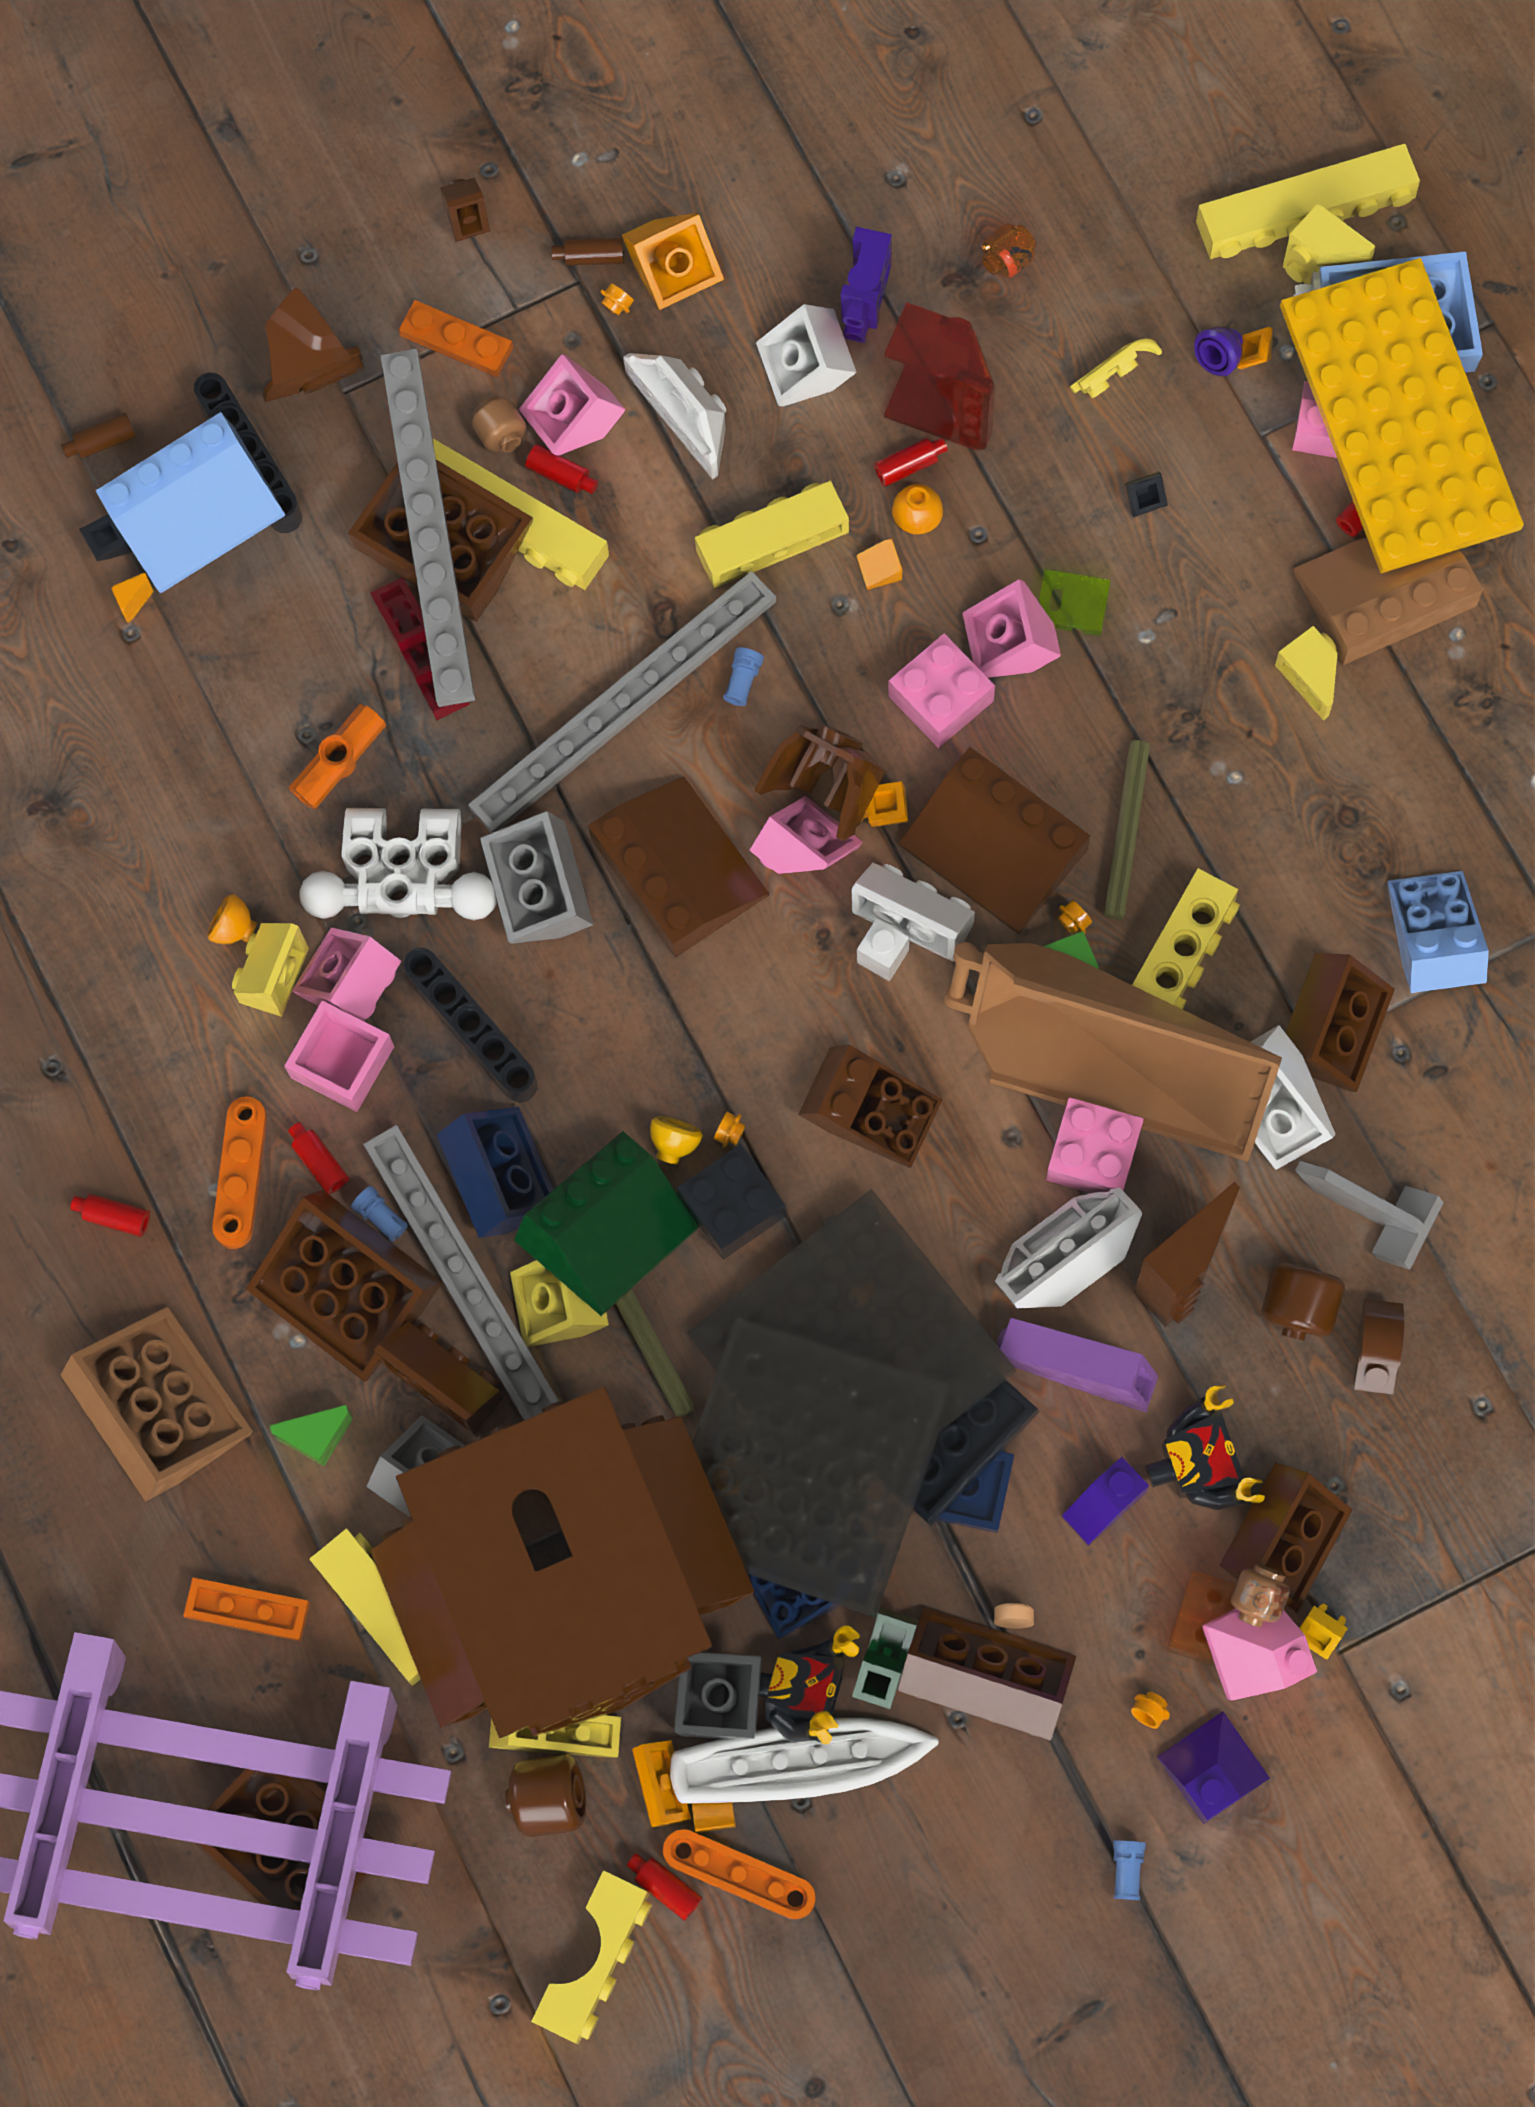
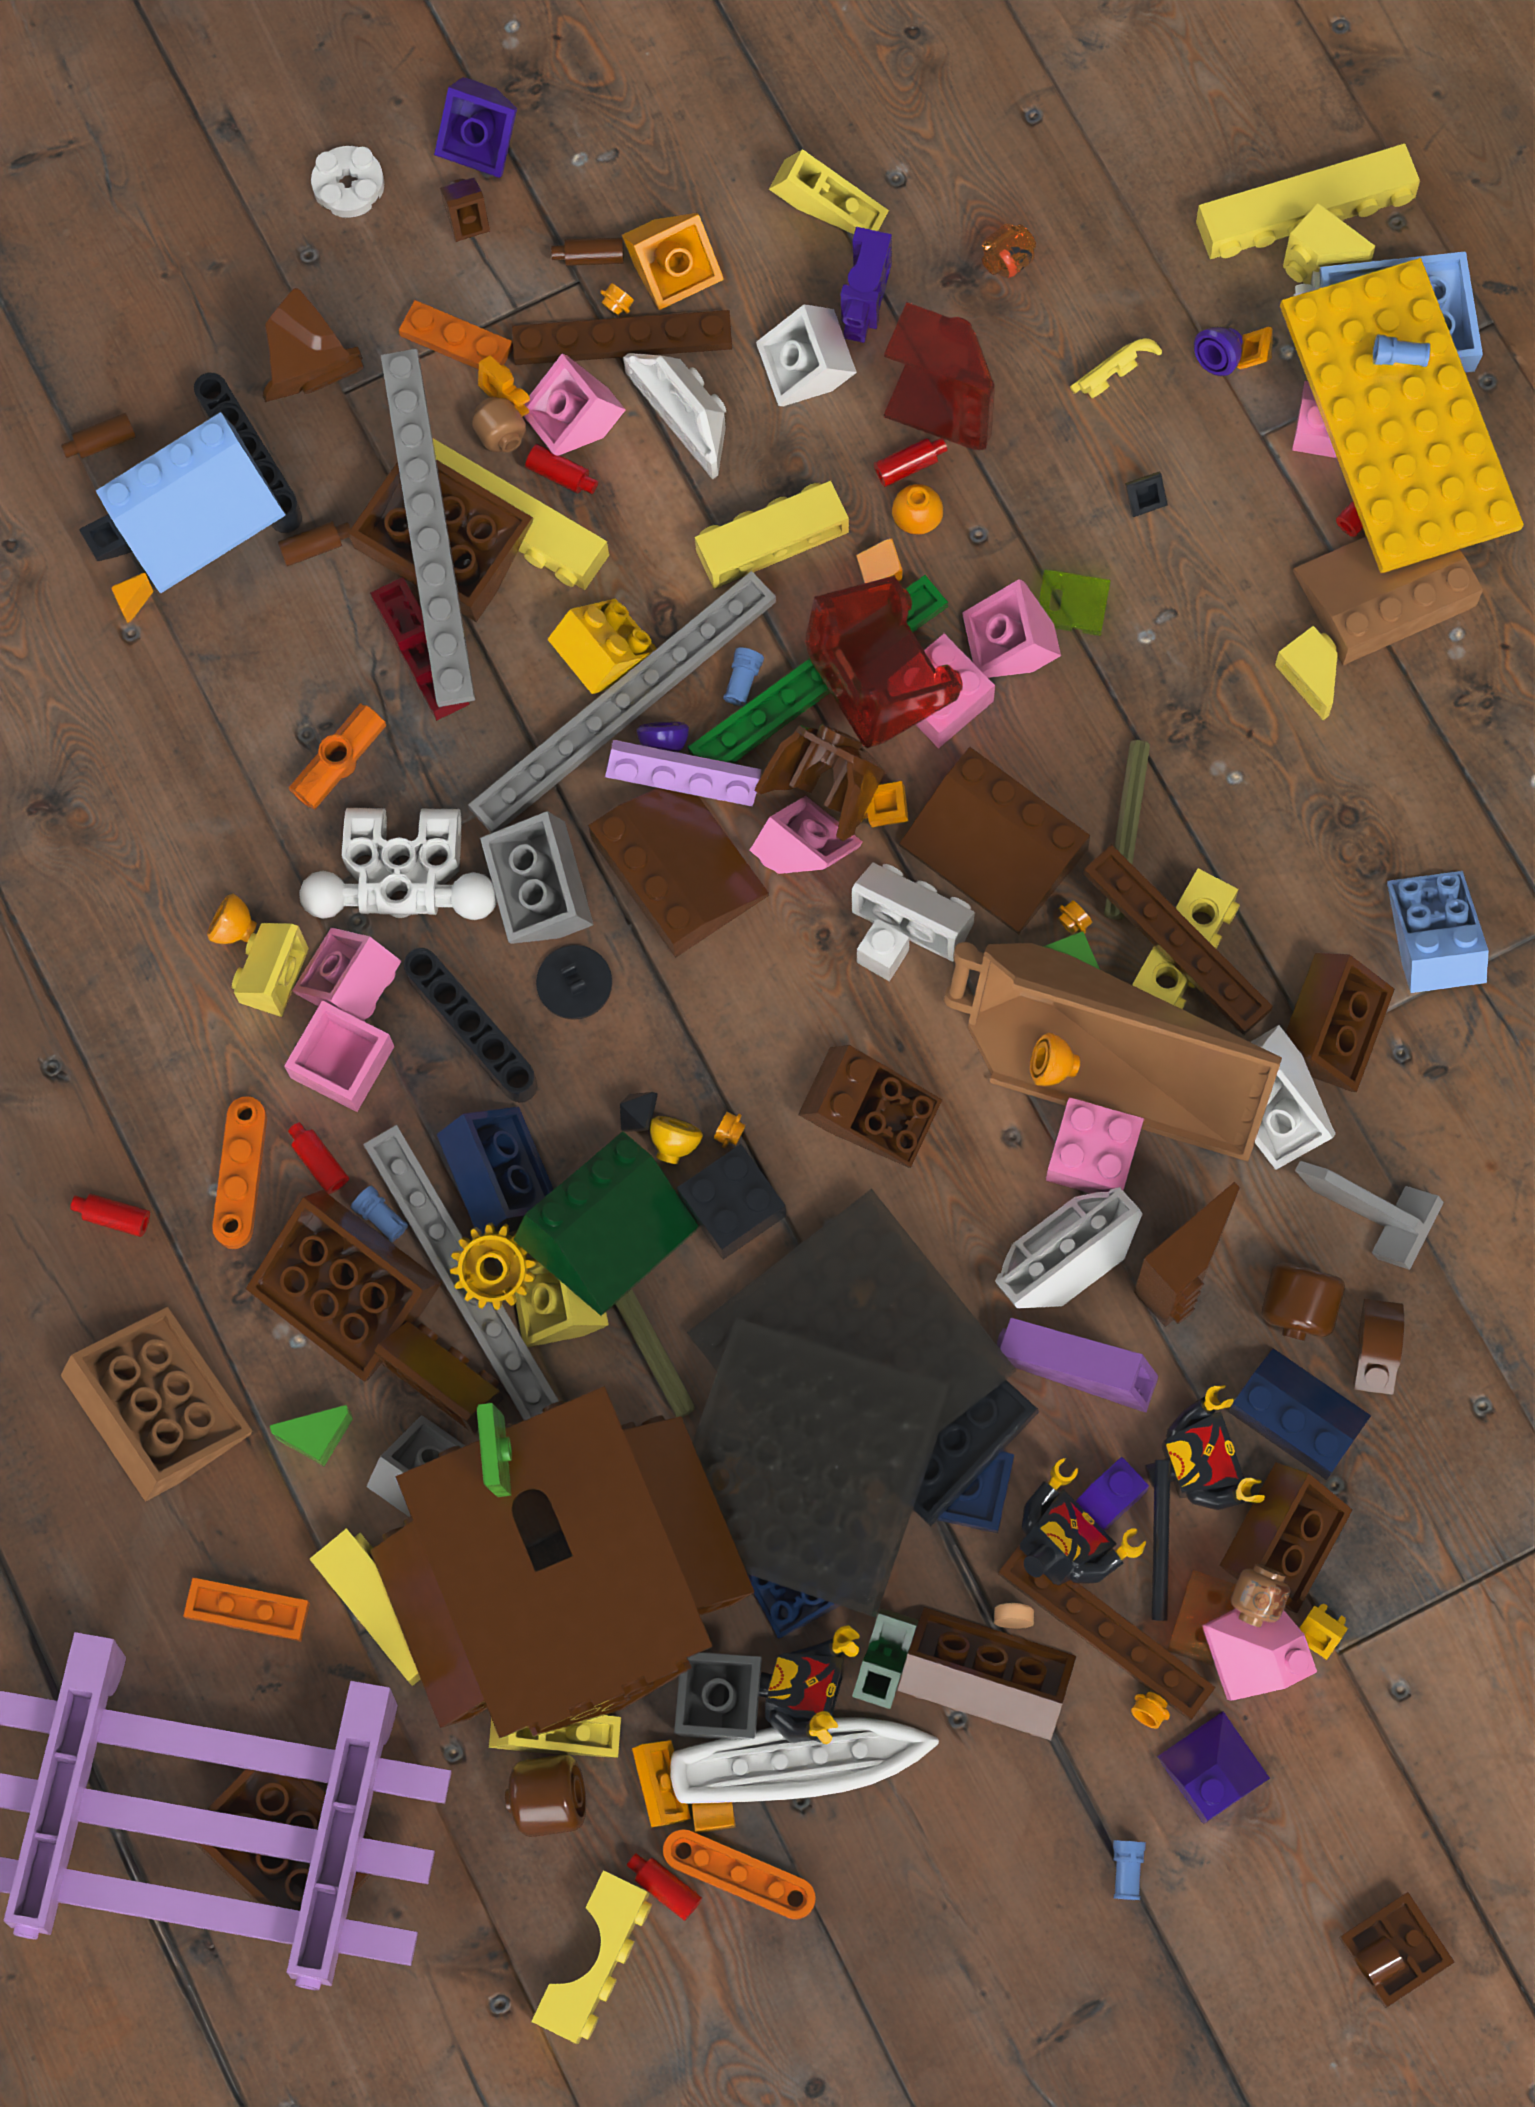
none -> reddish brown cylinder [278,521,351,567]
none -> white plate [311,146,385,218]
none -> dark purple slope [434,77,517,178]
none -> yellow gear [450,1223,537,1310]
none -> bright green plate [477,1403,512,1497]
none -> light orange plate [478,355,530,417]
none -> reddish brown plate [512,310,732,365]
none -> black piece [536,945,612,1020]
none -> yellow slope [547,598,657,694]
none -> lavender plate [605,740,761,807]
none -> black slope [620,1092,658,1132]
none -> dark purple brick [637,722,689,753]
none -> green plate [688,575,948,763]
none -> light yellow slope [769,149,889,234]
none -> clear red windscreen [806,575,963,748]
none -> reddish brown plate [998,1545,1216,1721]
none -> torso [1019,1458,1146,1585]
none -> light orange brick [1030,1033,1080,1086]
none -> reddish brown plate [1083,844,1273,1036]
none -> black bar [1152,1460,1171,1621]
none -> dark blue slope [1229,1348,1371,1480]
none -> reddish brown plate [1339,1892,1455,2008]
none -> medium blue pin [1373,334,1430,367]

